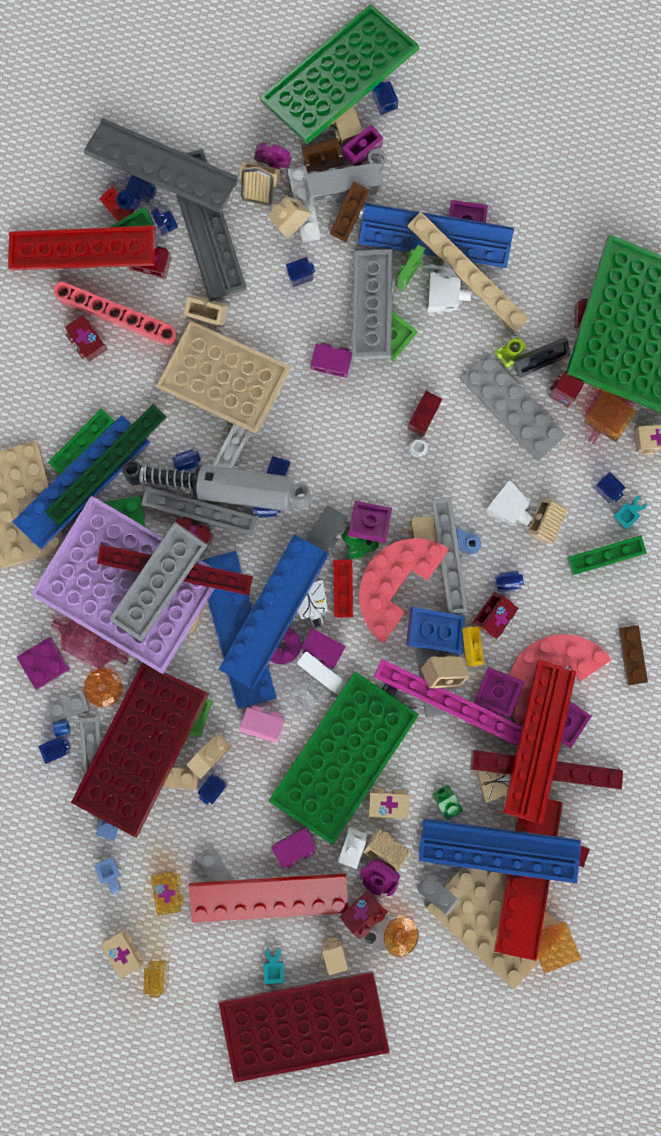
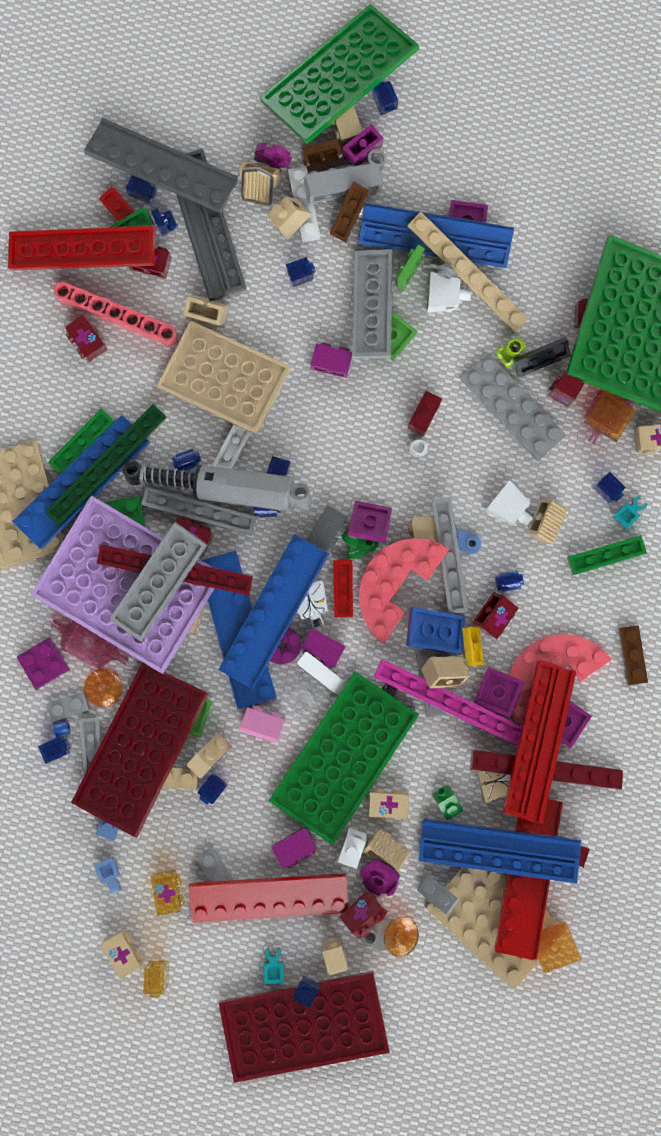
clear blue brick [116,190,141,211] -> none
none -> clear blue brick [292,975,321,1008]

